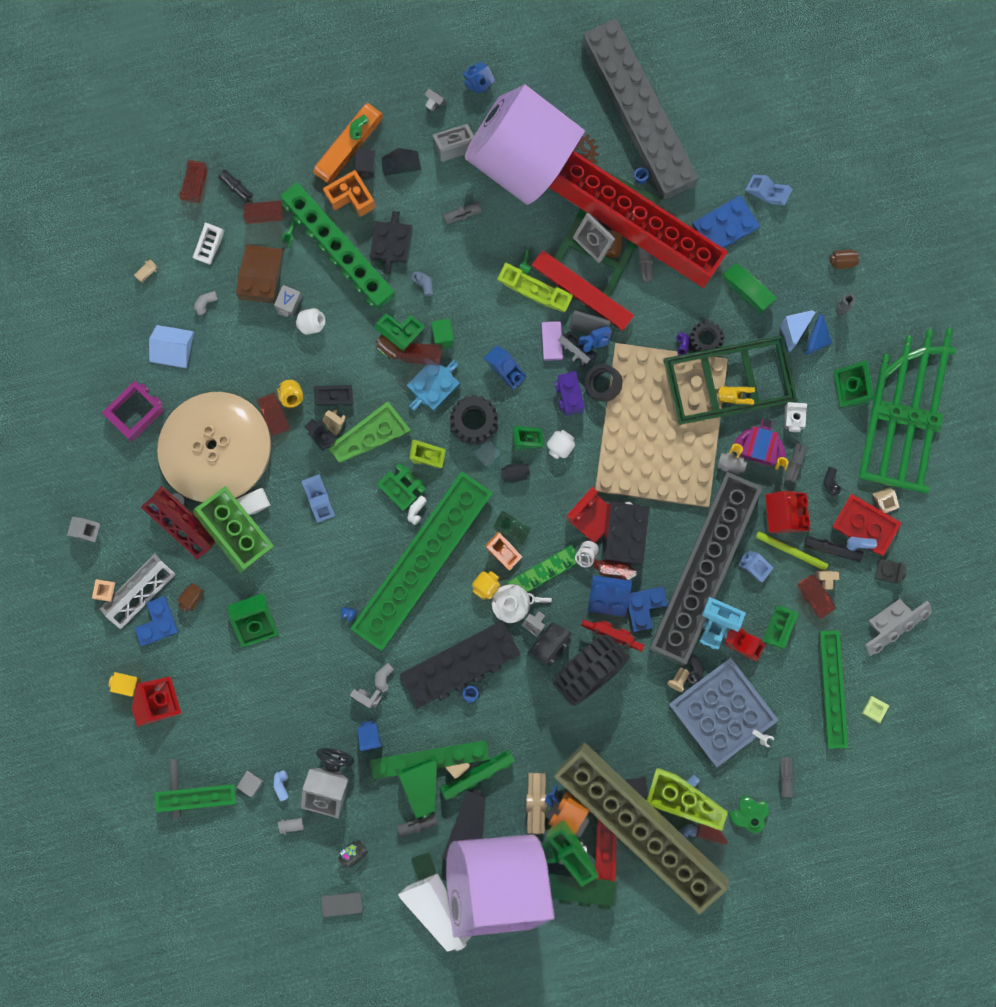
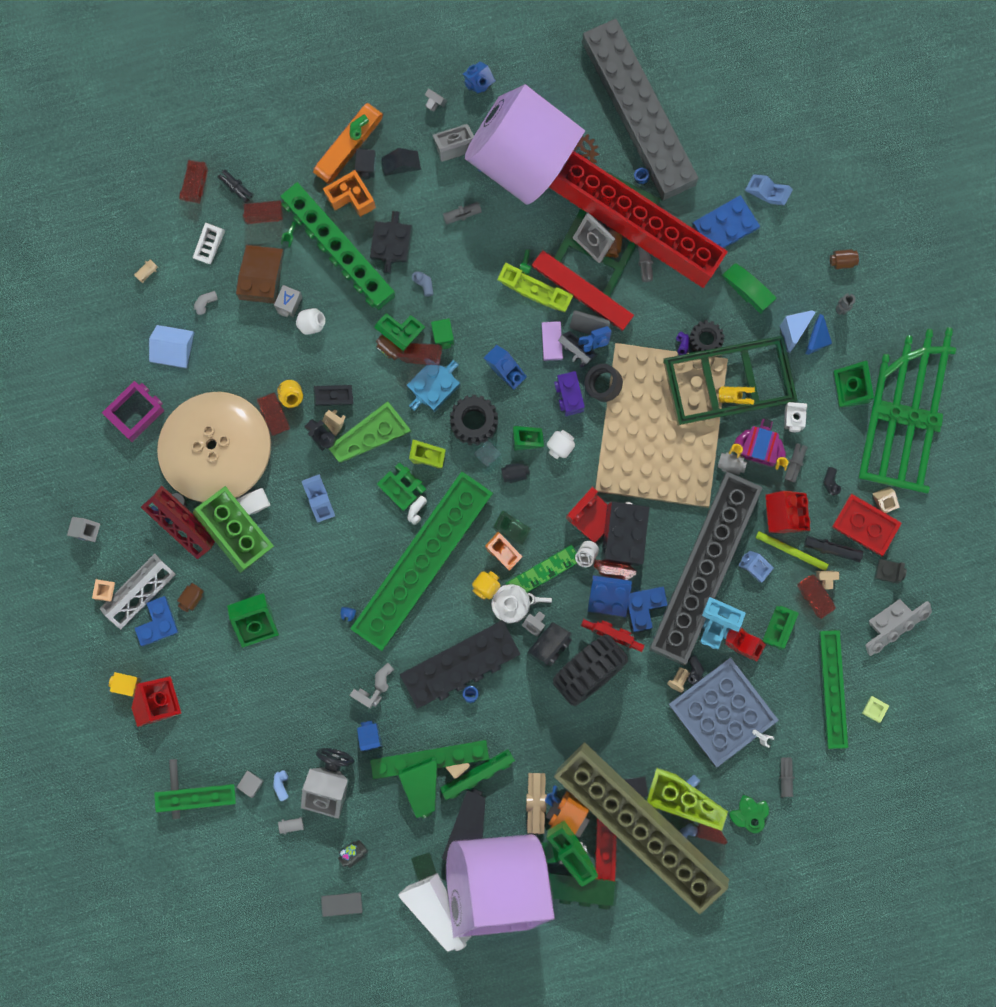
dark grey pin [397,813,438,837] -> none
medium blue arm [847,537,877,551] -> none

